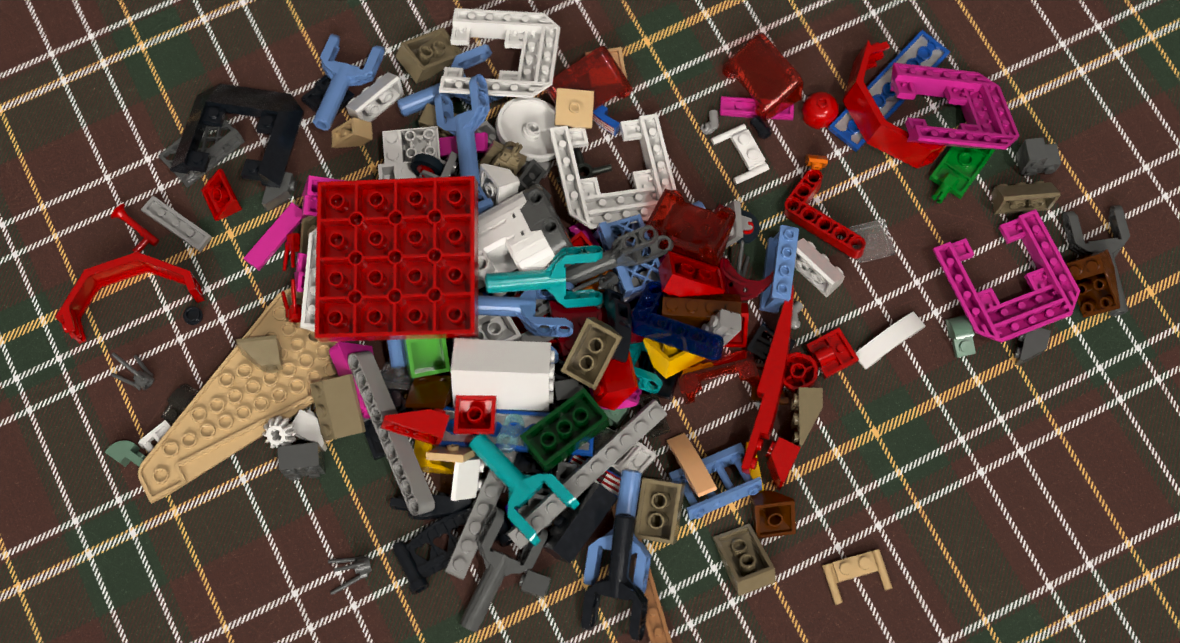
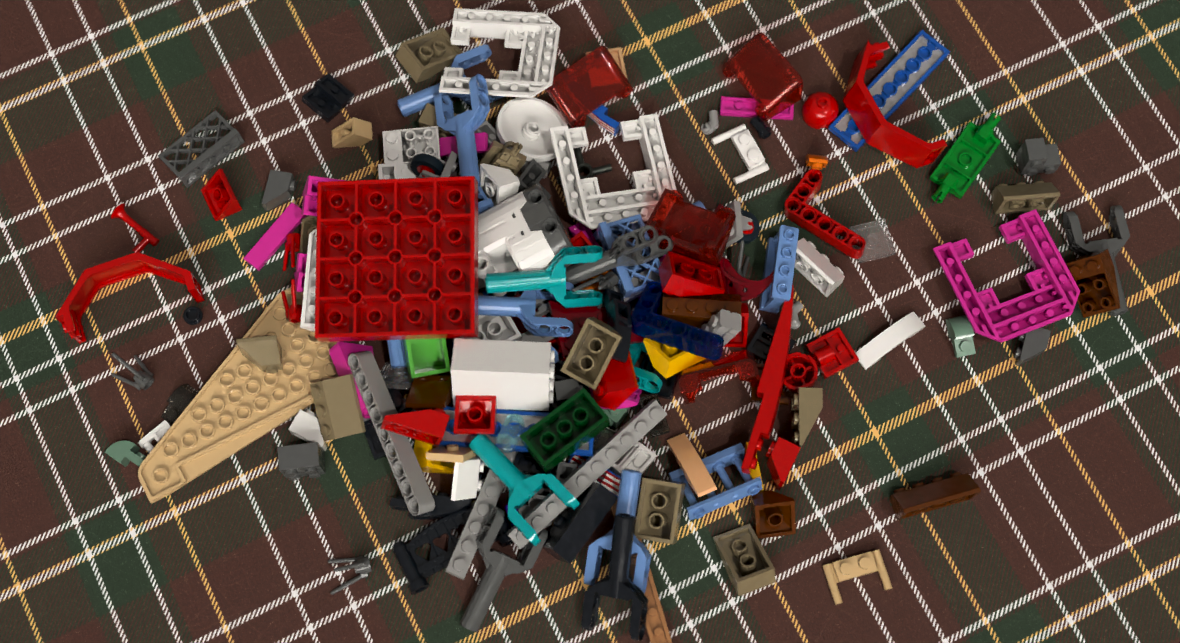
light grey plate [141,196,212,252] -> none
black slope [170,83,304,188] -> none
white gear [262,416,297,449] -> none
medium blue piece [313,34,384,130] -> none
white slope [346,72,404,122] -> none
dark grey brick [519,570,551,600] -> none
tan plate [554,88,594,129] -> none
dark pink slope [890,63,1019,150] -> none
none -> reddish brown slope [889,472,981,521]

